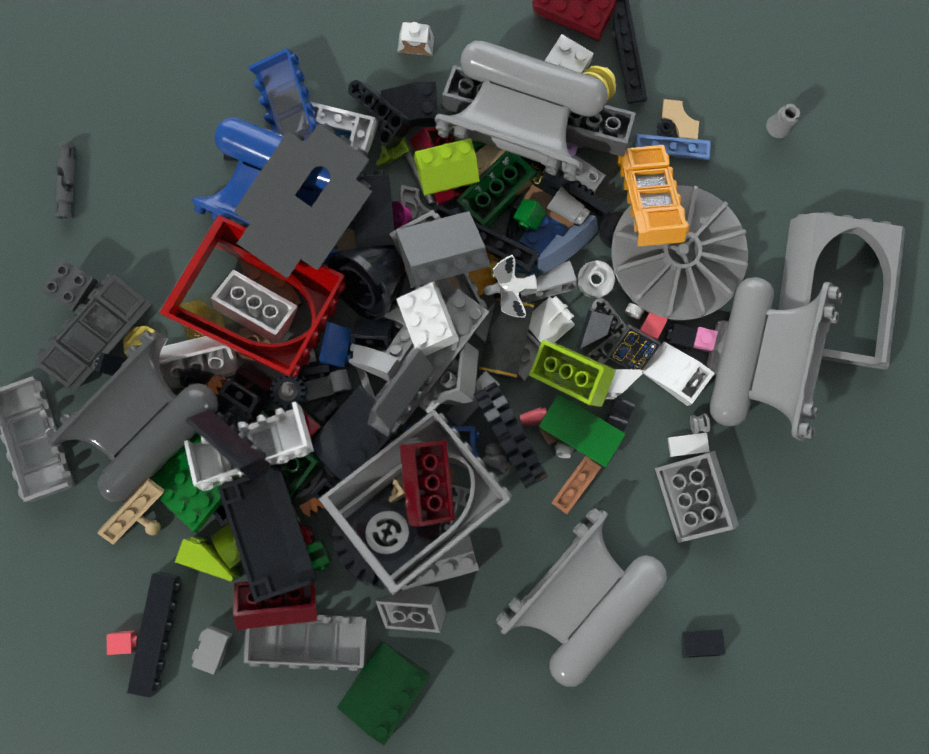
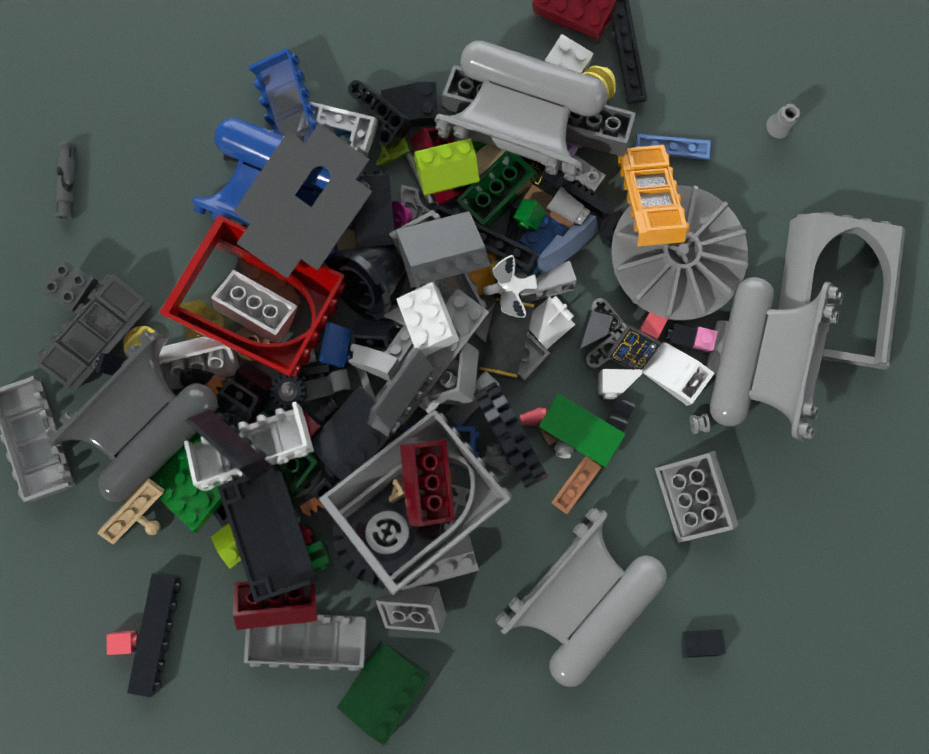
lime slope [175,535,241,582] -> none
light grey brick [191,626,232,675] -> none
white torso [398,22,434,56] -> none
lime brick [529,340,616,407] -> none
white tile [577,260,615,298] -> none
white axle [625,303,644,319] -> none
black plate [657,119,675,137] -> none
tan tile [661,99,699,139] -> none
white tile [667,433,710,457] -> none

